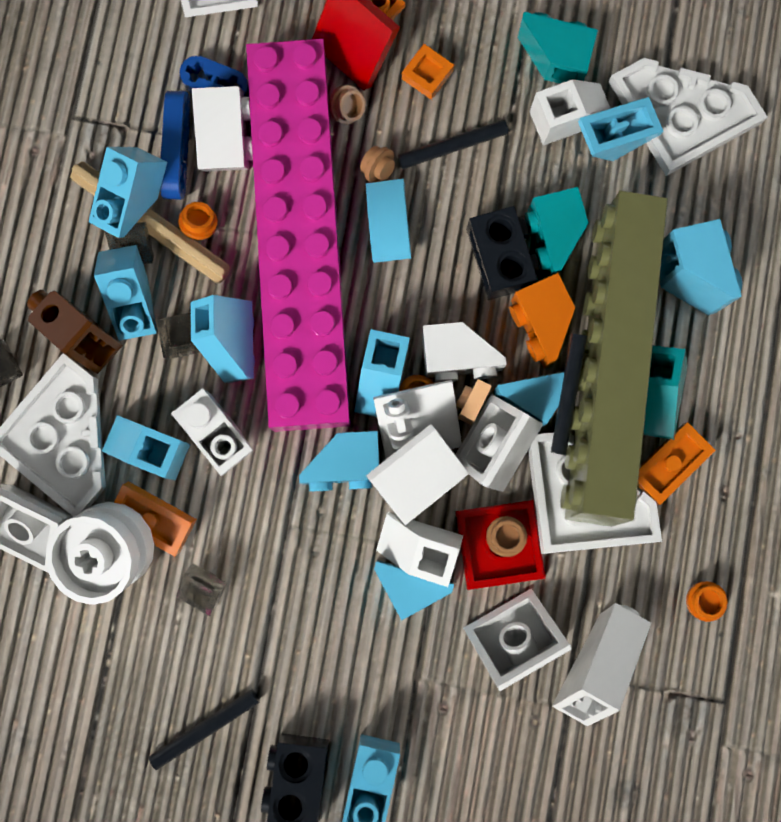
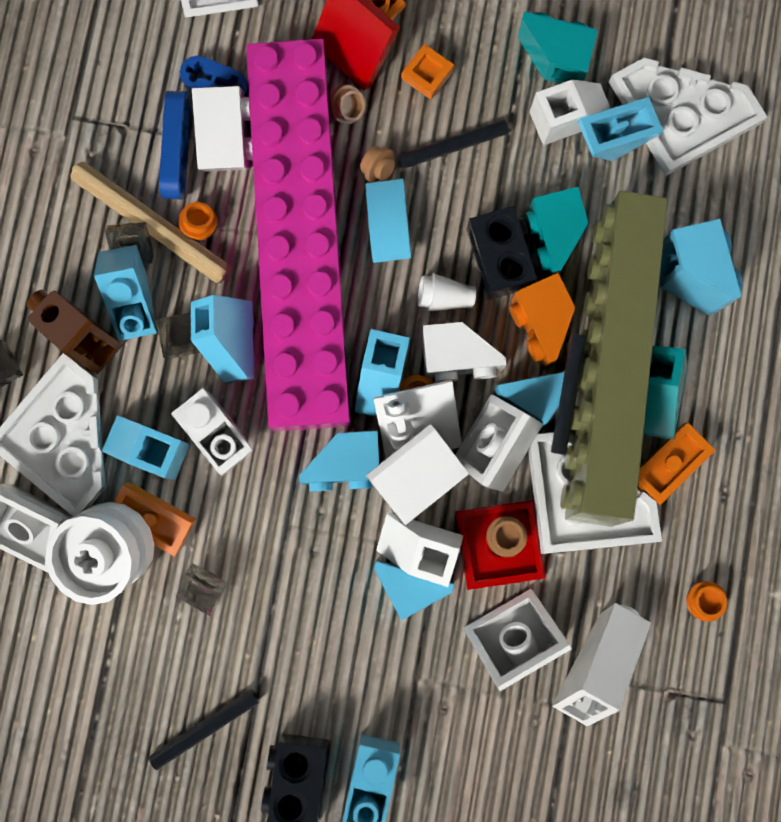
medium azure slope [88,147,167,238] -> none
light nougat plate [456,379,492,425] -> none
none -> white cone [417,273,476,311]

